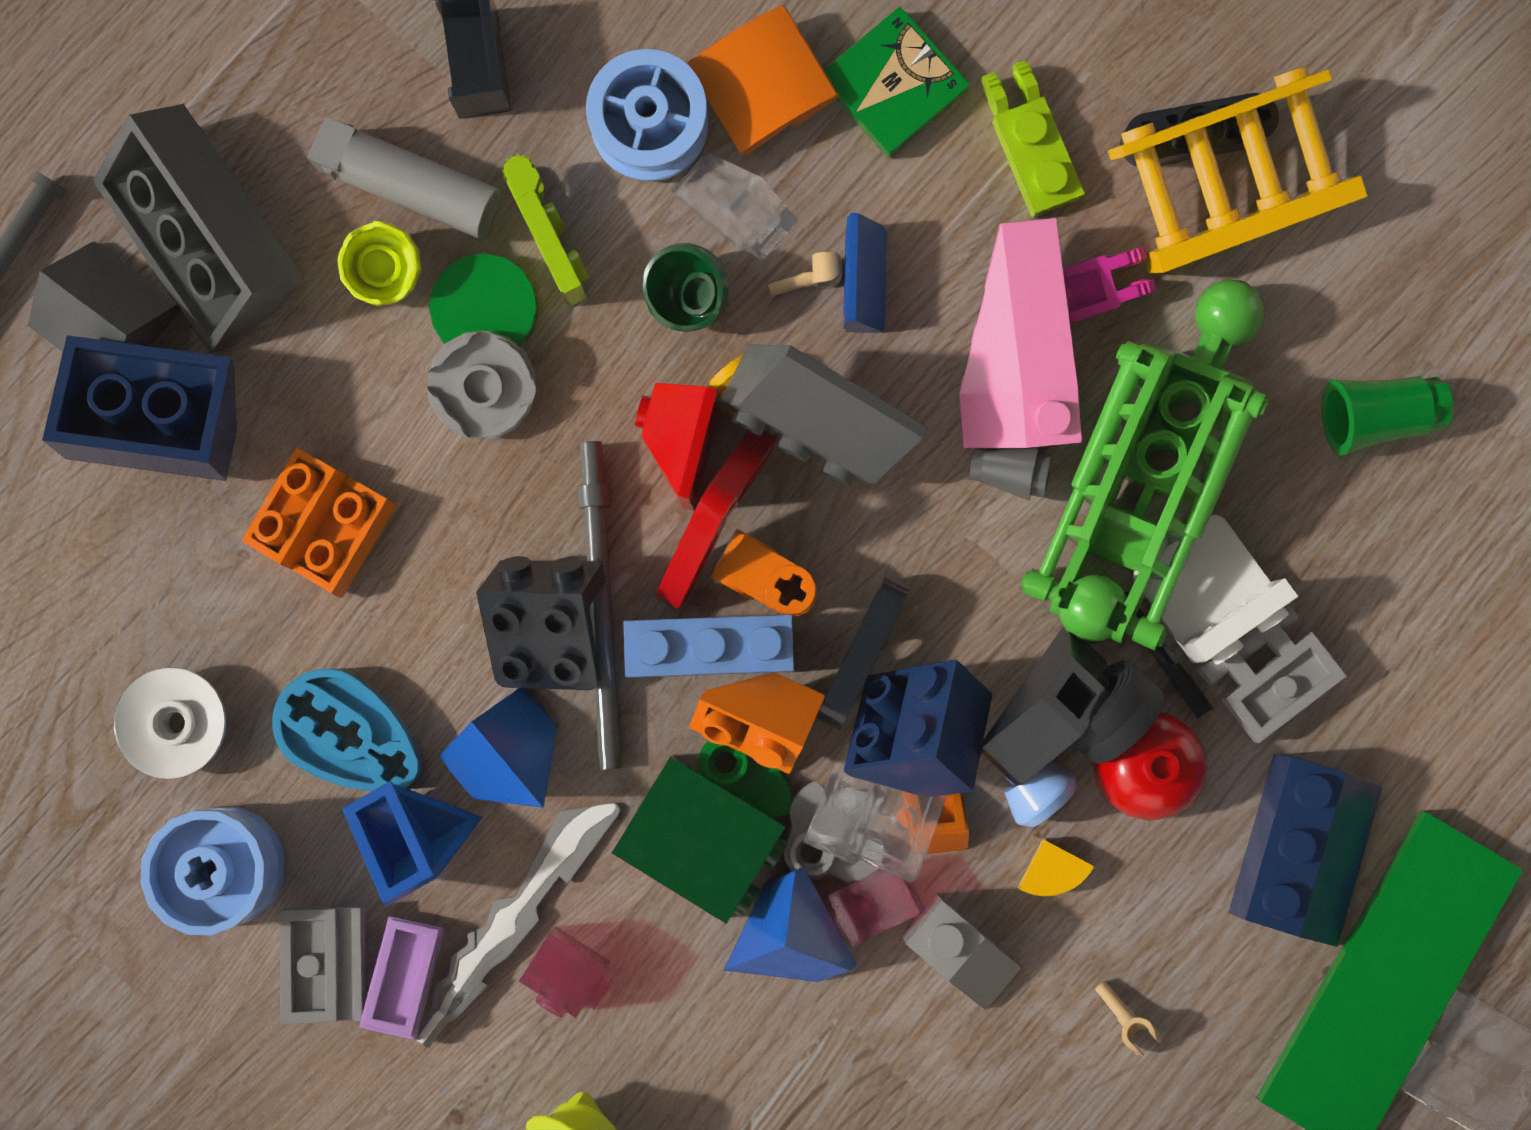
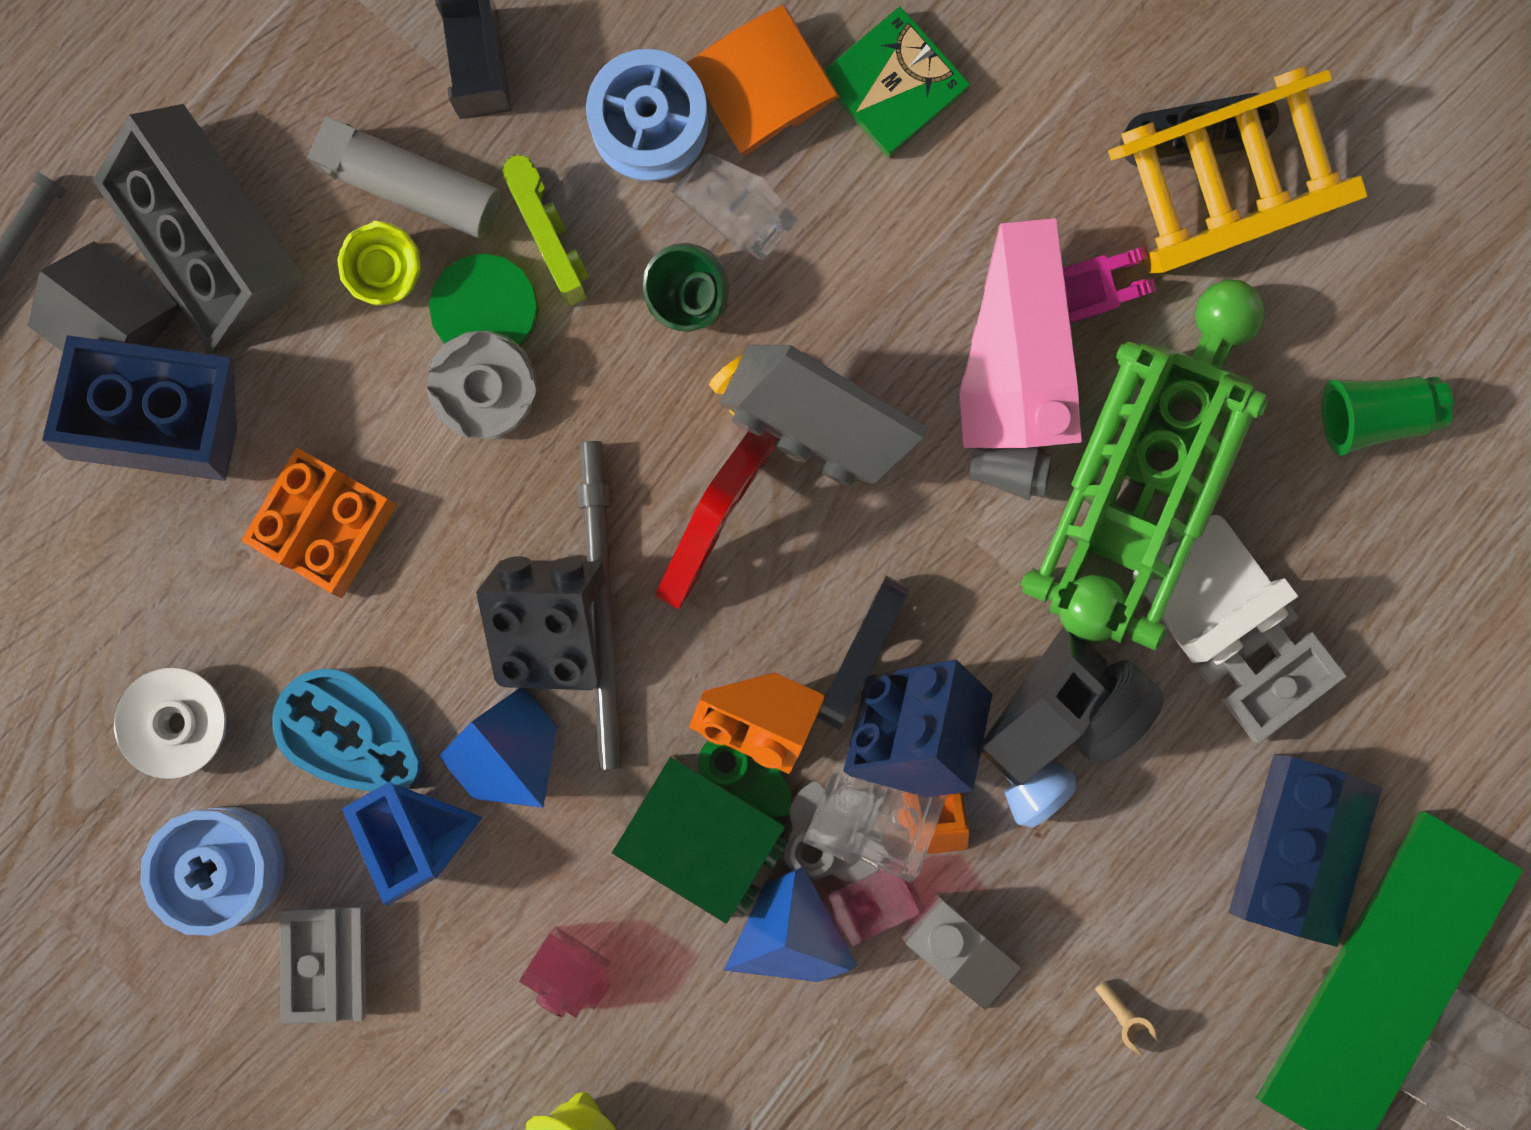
lavender tile [359,916,445,1040] -> none
light grey sword [417,803,620,1048] -> none
medium blue arch [623,615,794,678] -> none
slope [635,383,721,511] -> none
orange piece [710,529,817,617] -> none
tan hand [768,252,842,297] -> none
blue slope [843,213,887,333] -> none
lime hinge [981,60,1085,218] -> none
yellow tile [1017,839,1094,896] -> none
red cylinder [1092,712,1208,821] -> none
black piece [1125,591,1213,718] -> none

